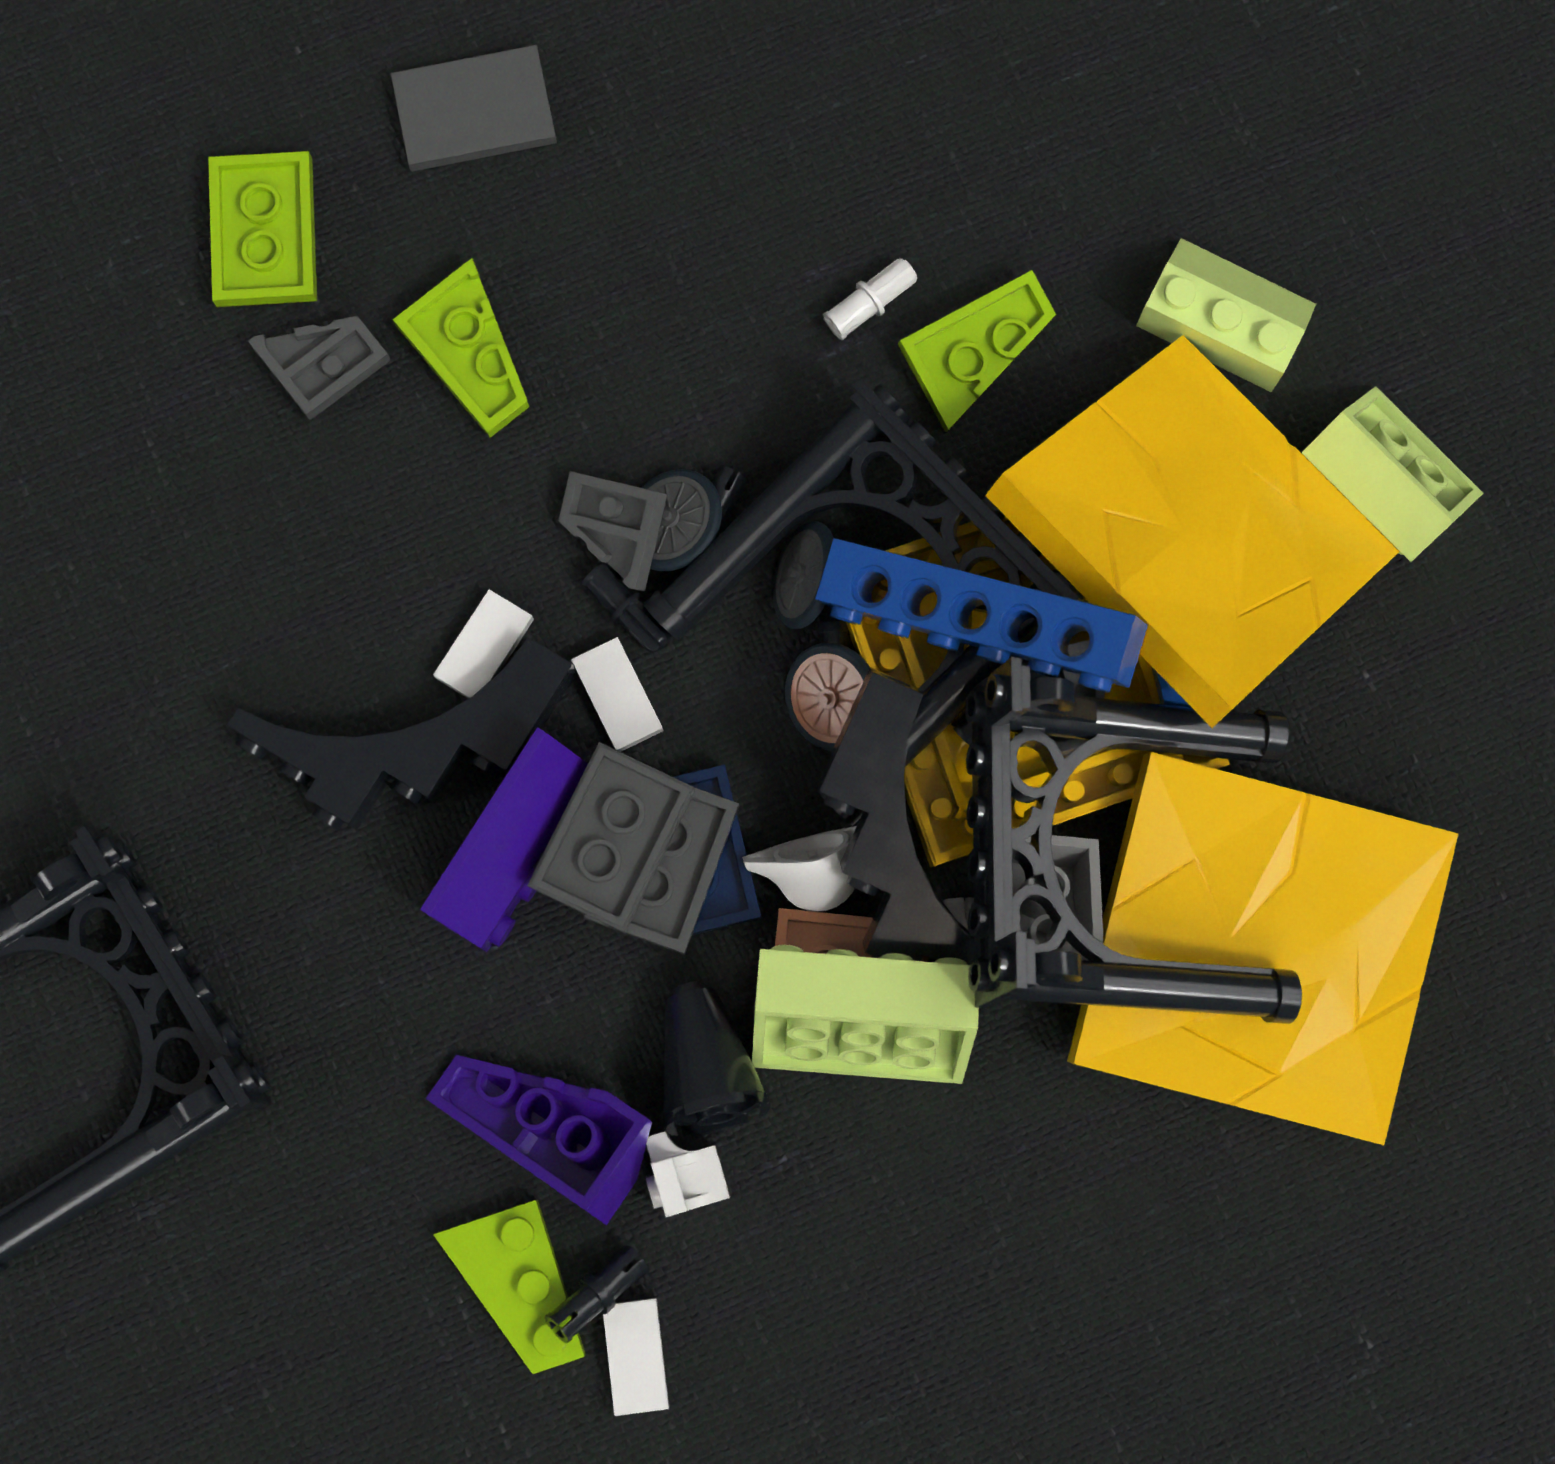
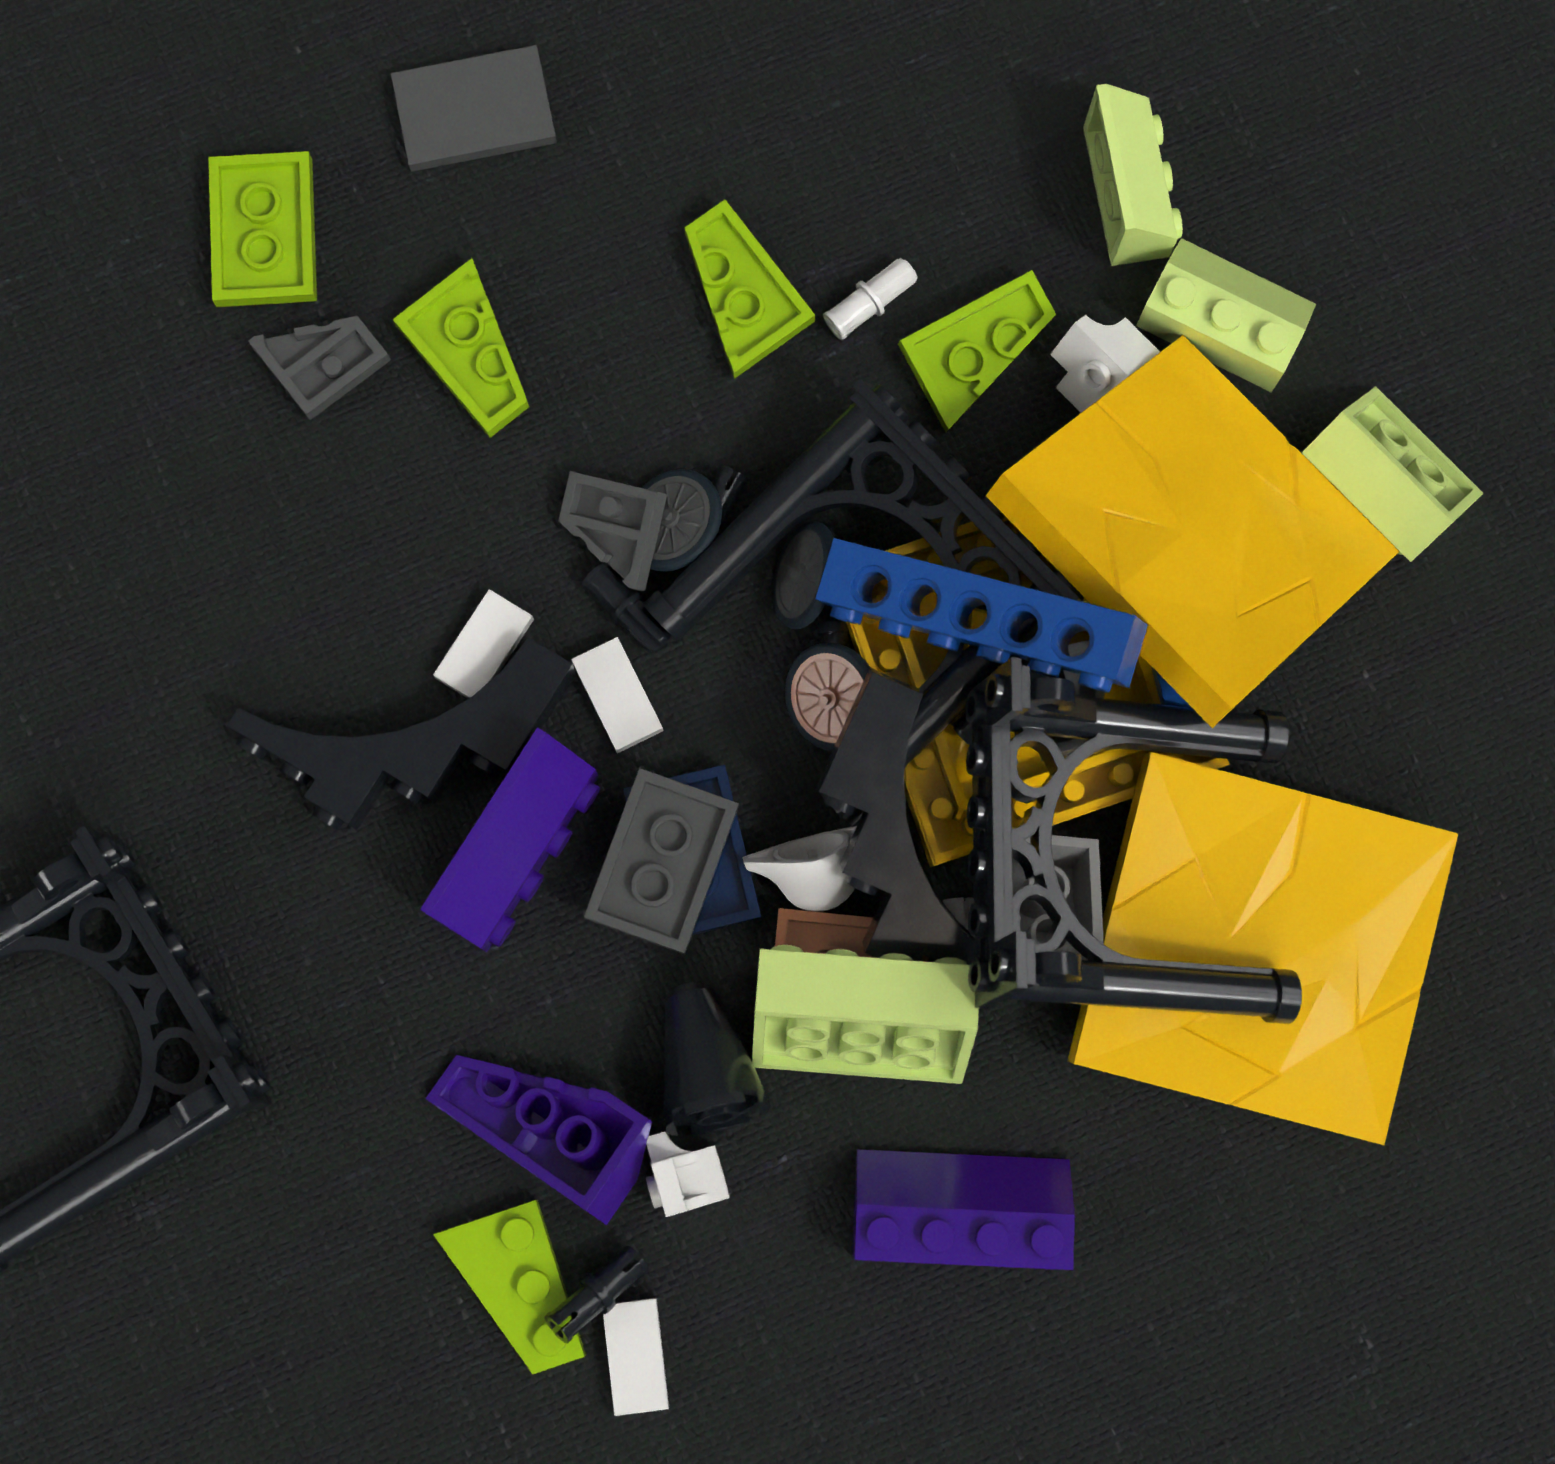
dark grey tile [527,742,695,934] -> none
none -> lime wing [685,200,815,379]
none -> dark purple slope [852,1150,1075,1270]
none -> white brick [1050,315,1160,413]
none -> yellowish green slope [1083,84,1183,266]

